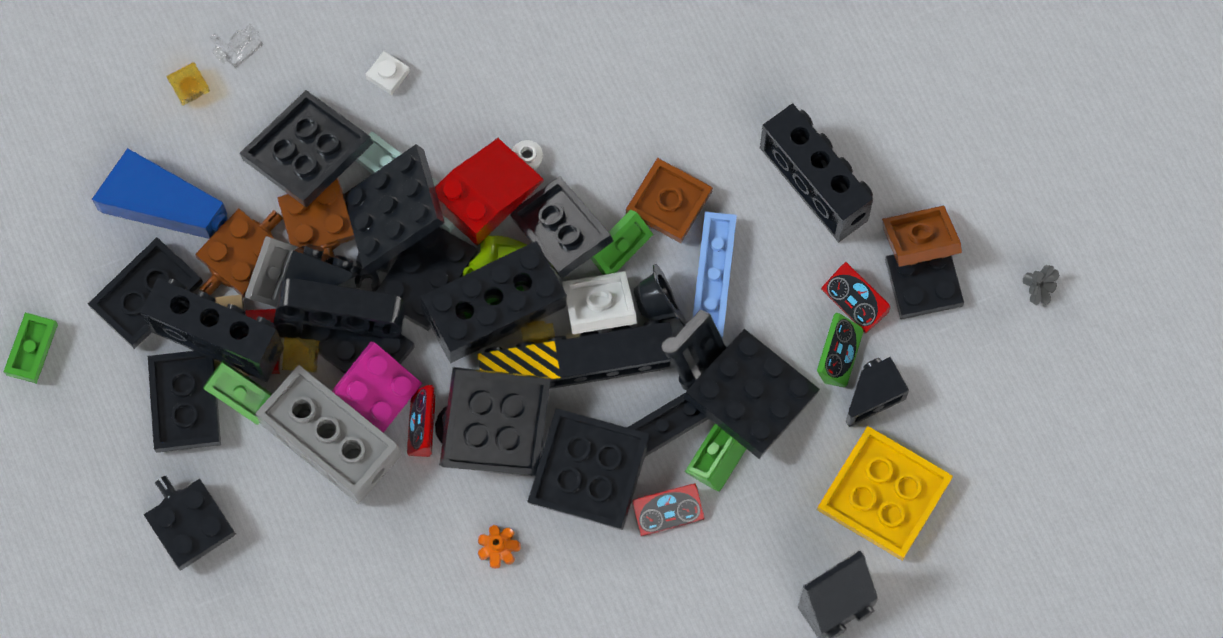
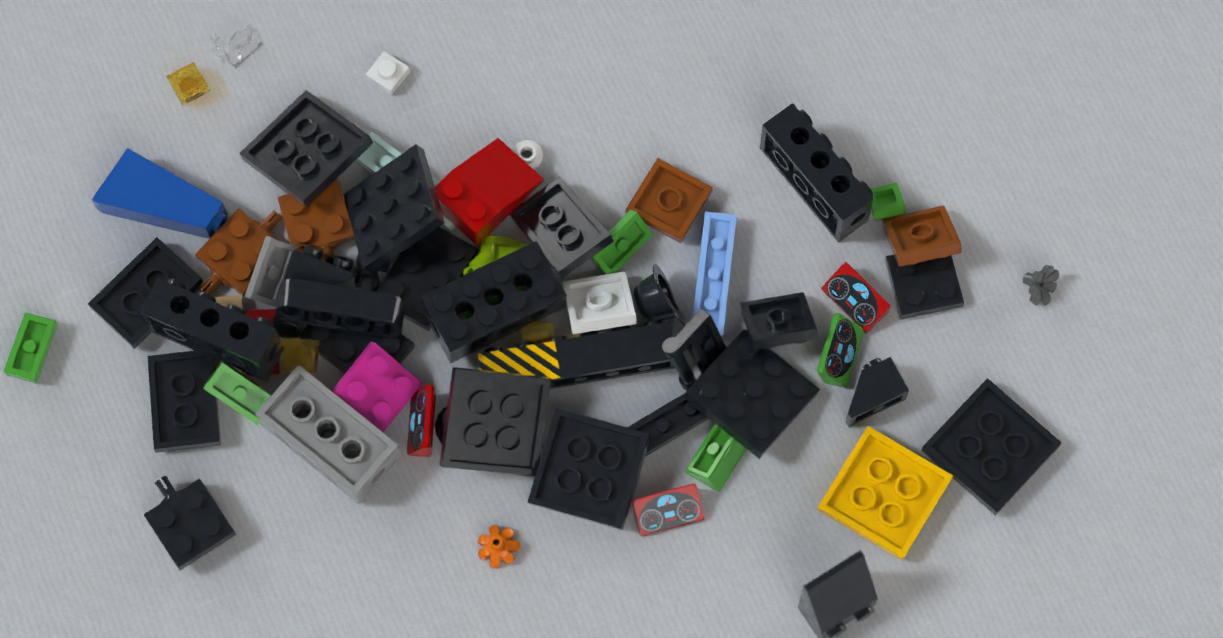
none -> black plate [740,292,818,350]
none -> bright green plate [870,183,906,220]
none -> black plate [921,378,1062,516]

